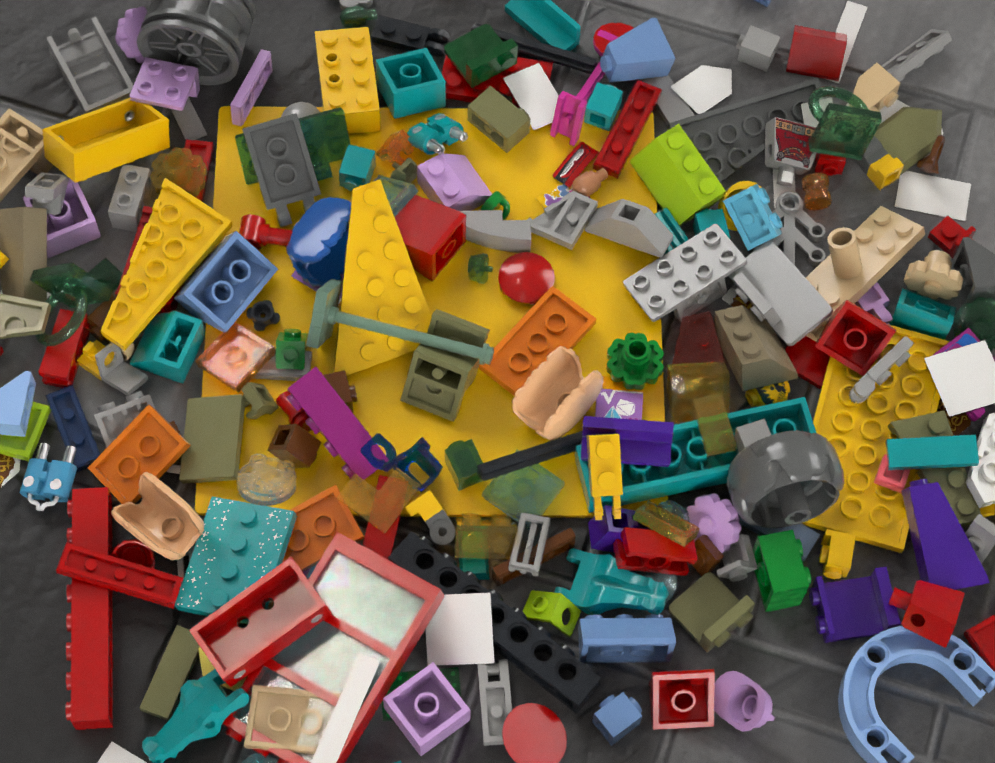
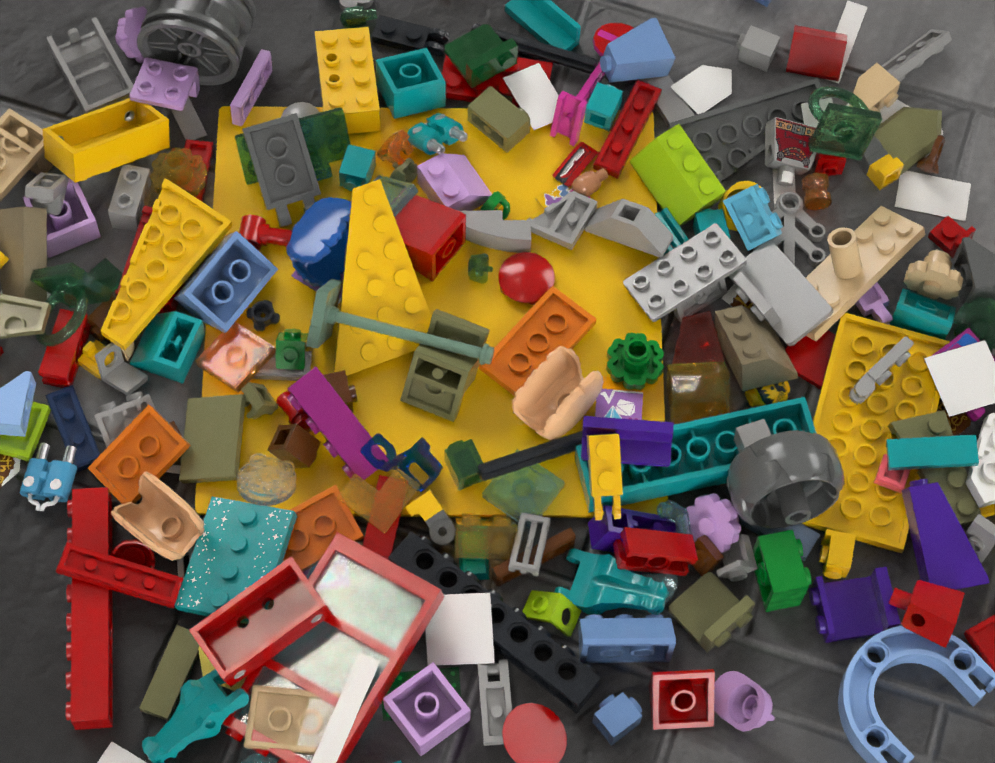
clear yellow tile [633,501,700,547] -> none
clear yellow tile [692,393,737,456] -> none
red slope [815,300,896,376] -> none

